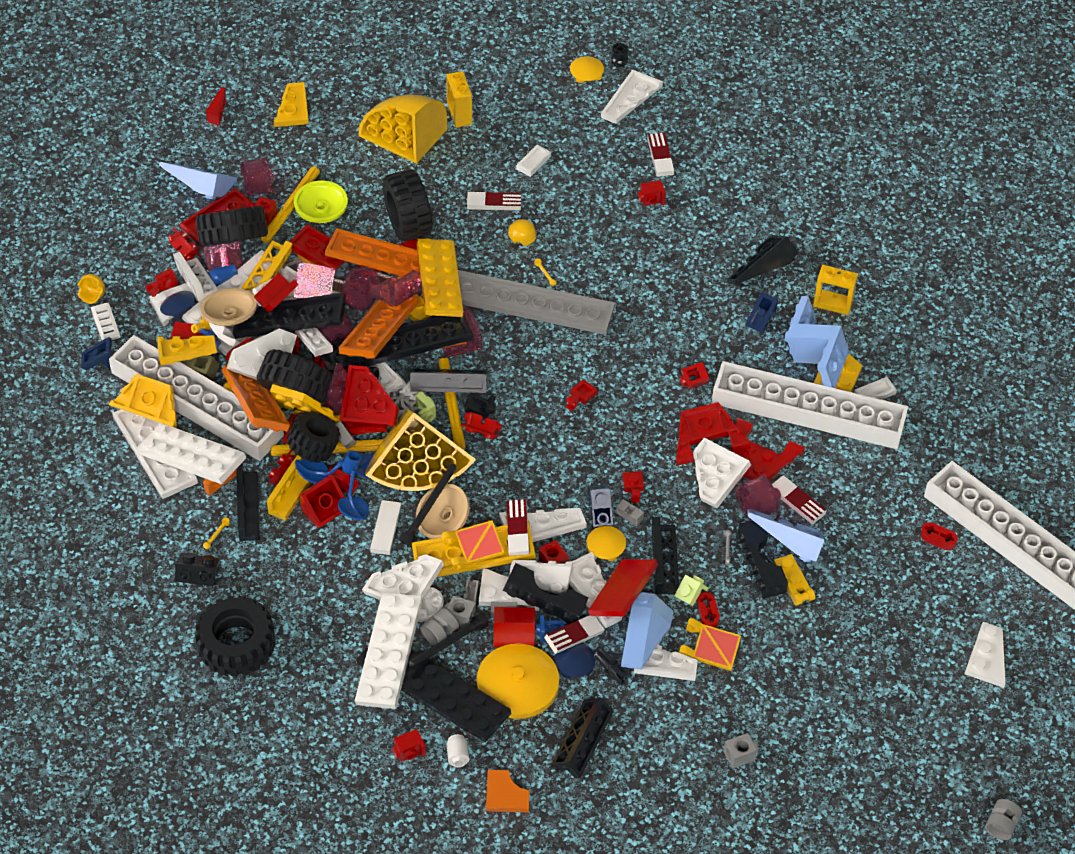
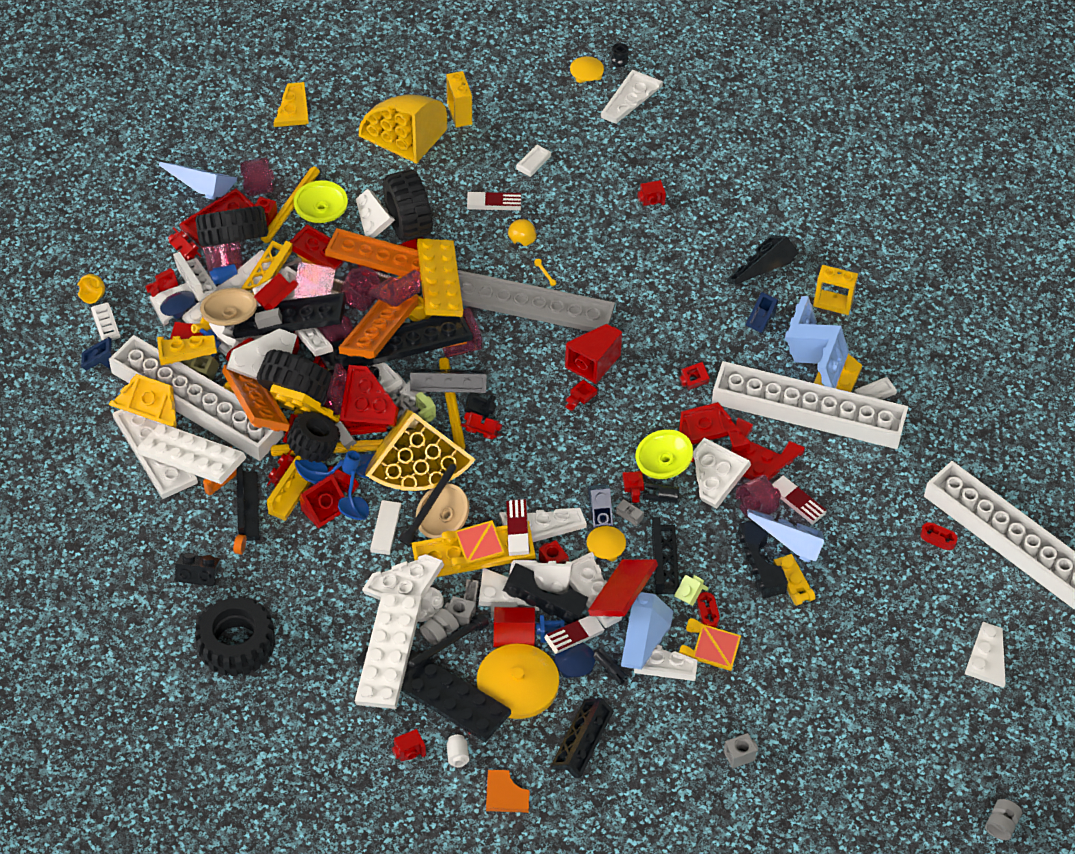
yellow hinge [203,518,230,549] -> none
red slope [206,87,226,126] -> none
tile [647,133,674,177] -> none
light grey hinge [724,530,732,565] -> none
none -> orange tile [233,534,246,555]
none -> light grey piece [255,308,282,329]
none -> white wing [356,189,395,238]
none -> red slope [565,324,622,384]
none -> neon yellow dish [635,430,693,479]
none -> black hinge [643,482,680,504]

